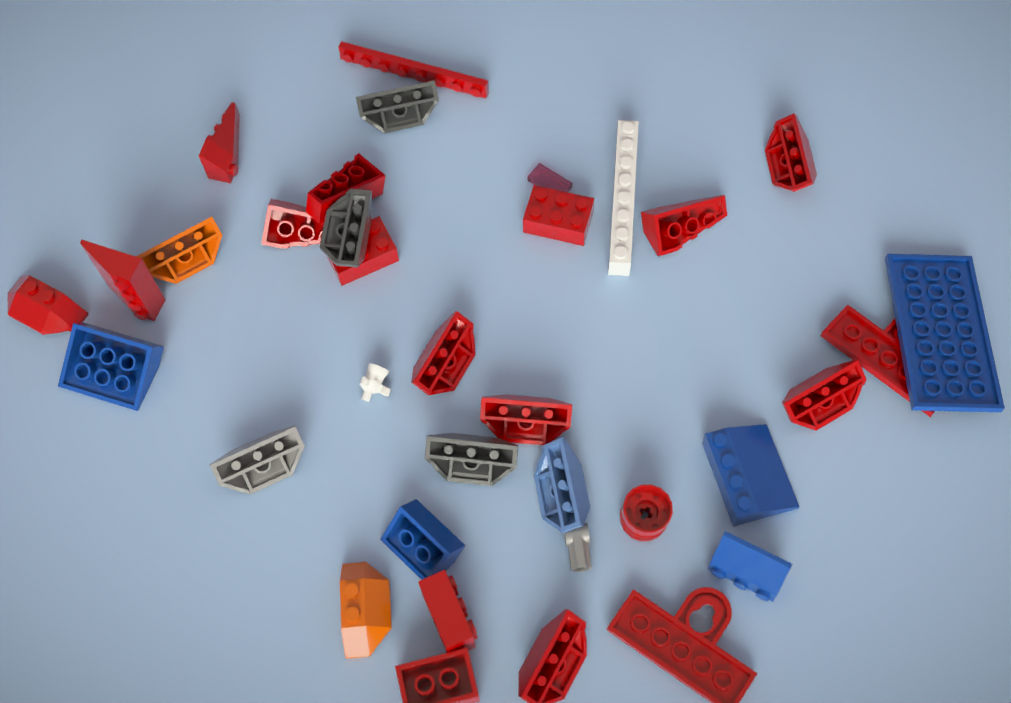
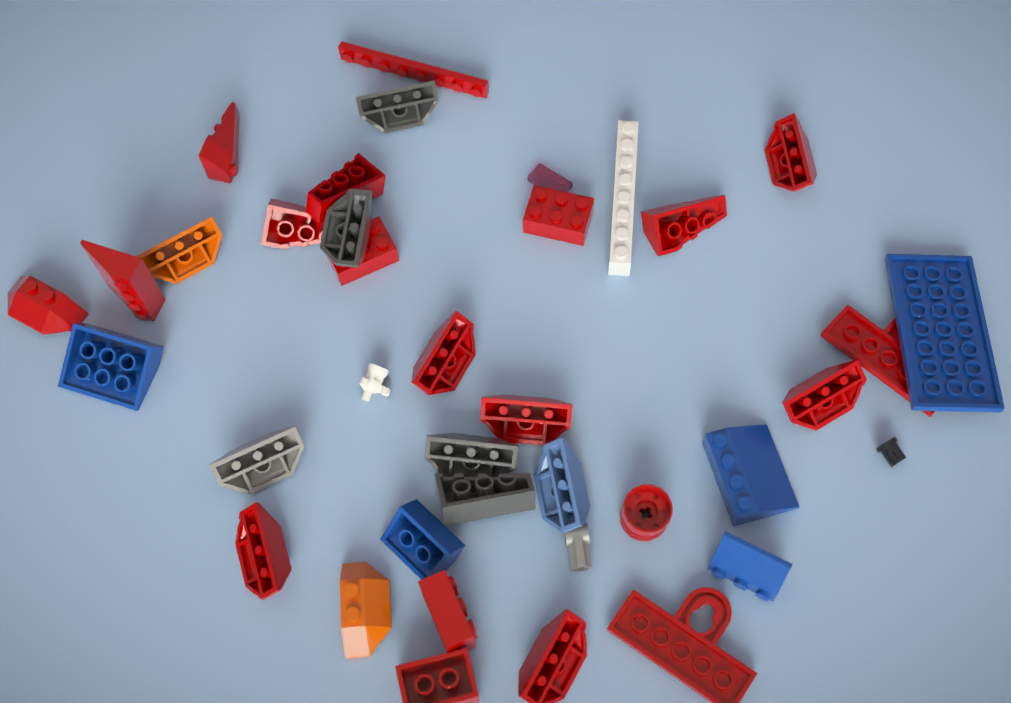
none -> red wedge [235,502,292,600]
none -> dark grey wedge [434,474,536,526]
none -> black bush [876,437,907,467]

